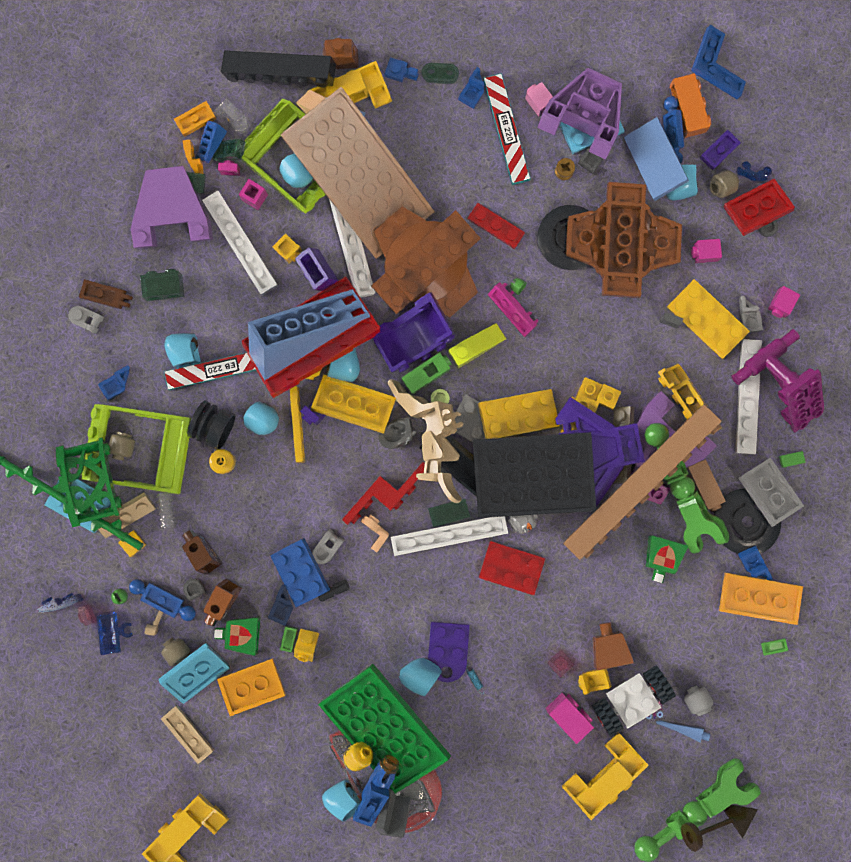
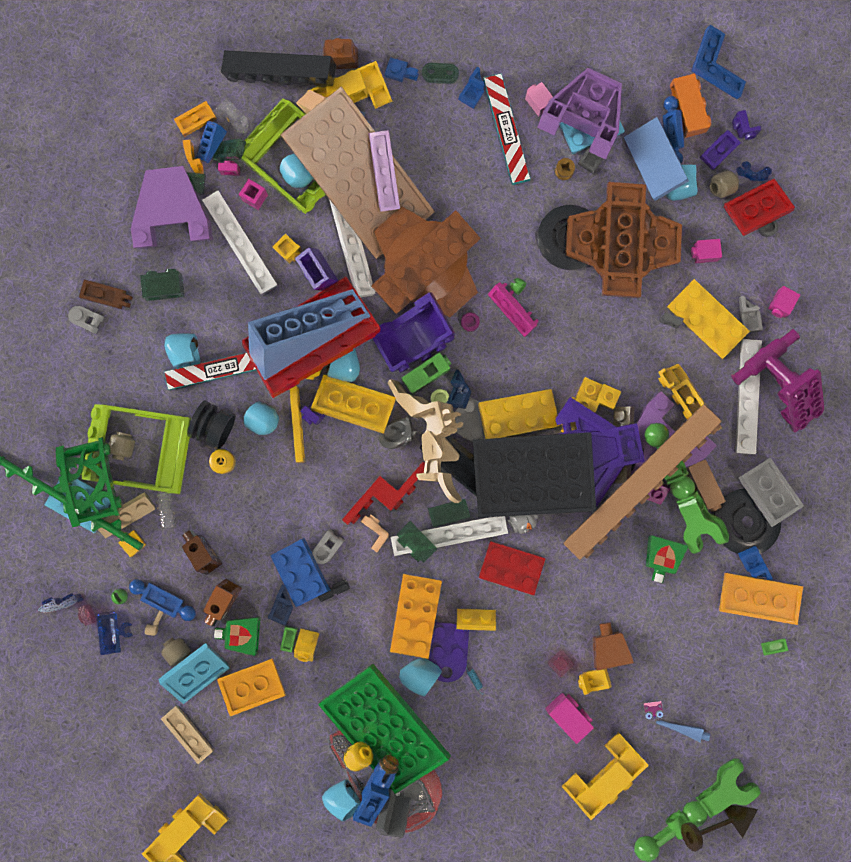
blue slope [98,365,130,402] -> none
dark grey tile [183,579,207,602] -> none
neon yellow slope [448,323,506,369] -> none
red plate [467,203,525,249] -> none
plate [591,665,676,737] -> none
light grey head [684,685,714,716] -> none
bright green piece [779,451,806,468] -> none
none -> lavender plate [369,130,400,212]
none -> light orange piece [390,574,442,659]
none -> clear green brick [396,521,438,563]
none -> dark blue slope [447,369,471,409]
none -> yellow plate [457,609,496,631]
none -> magenta tile [461,312,480,332]
none -> dark purple bracket [732,110,761,140]

